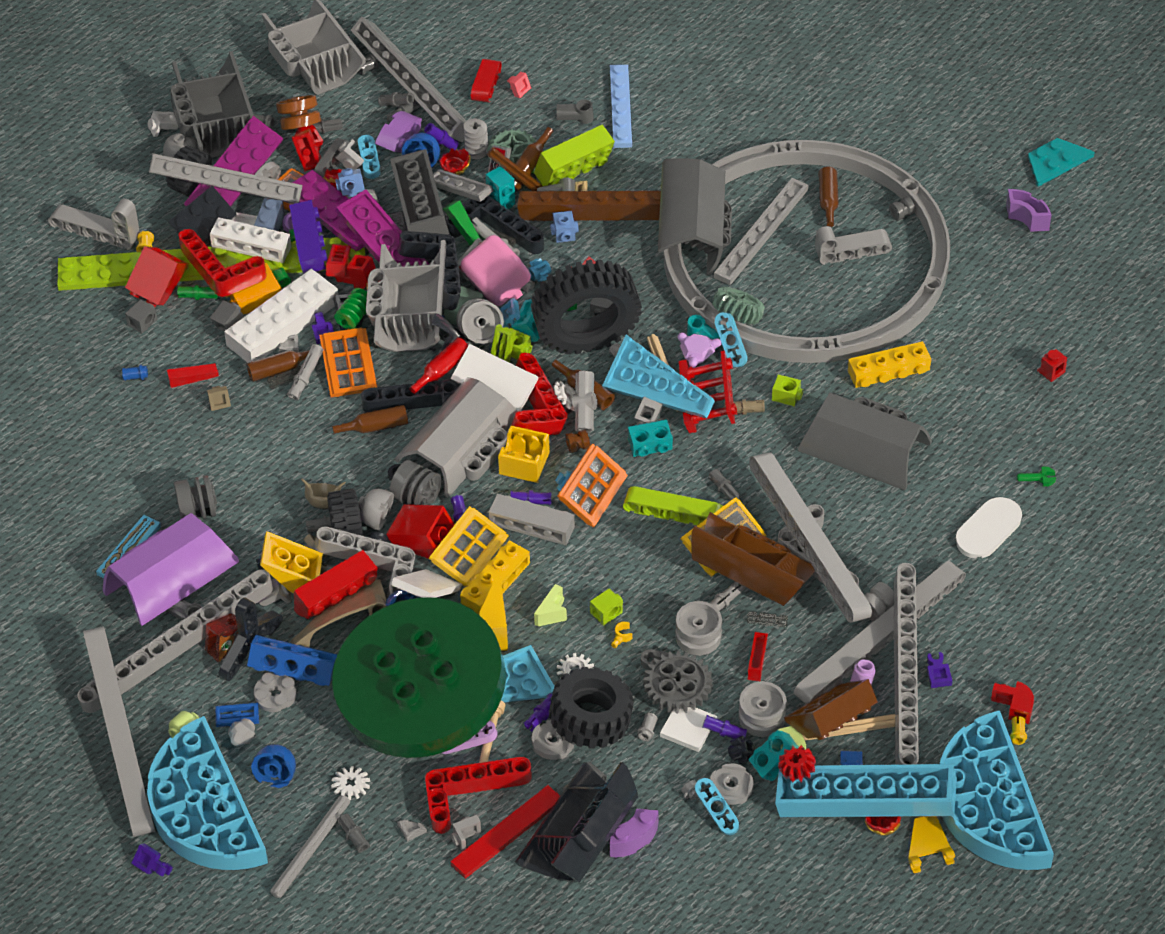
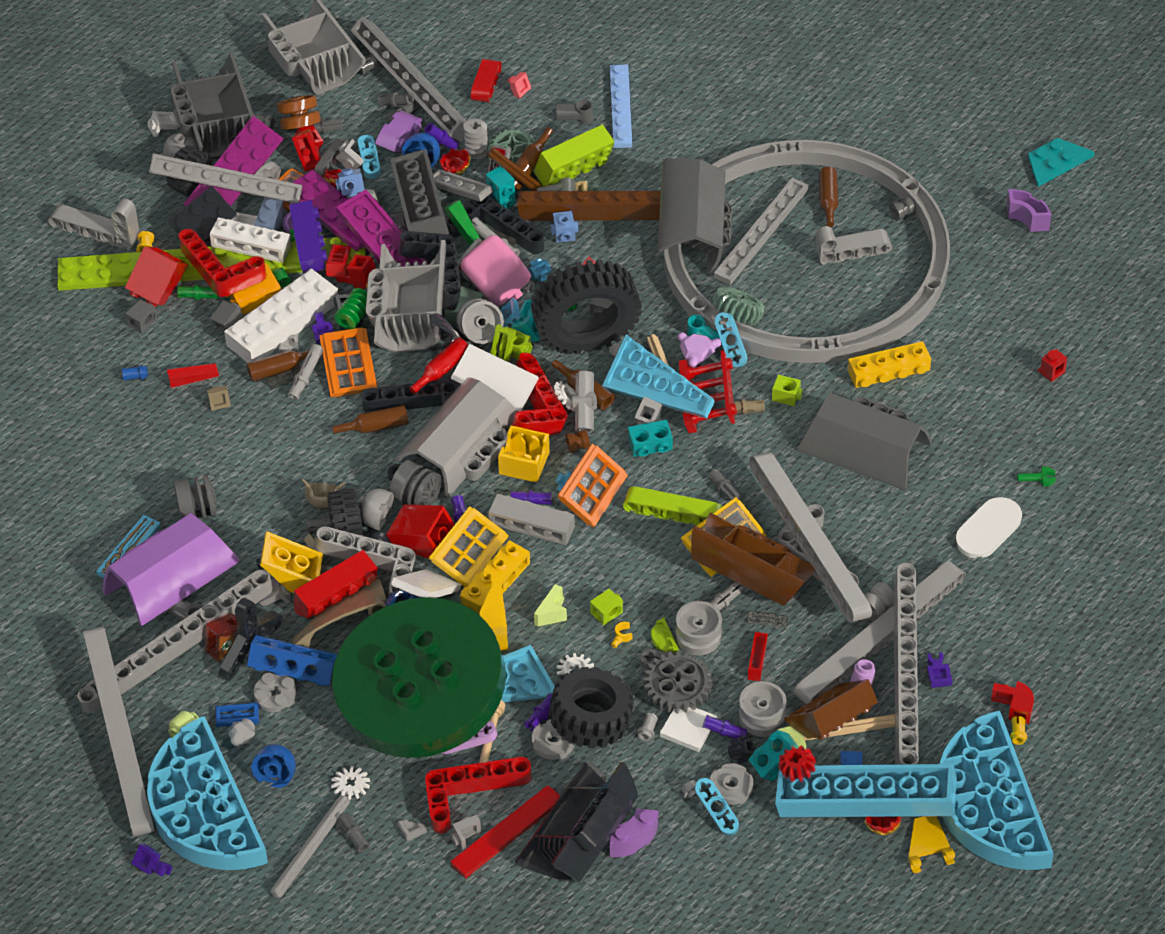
none -> lime tile [651,617,679,653]

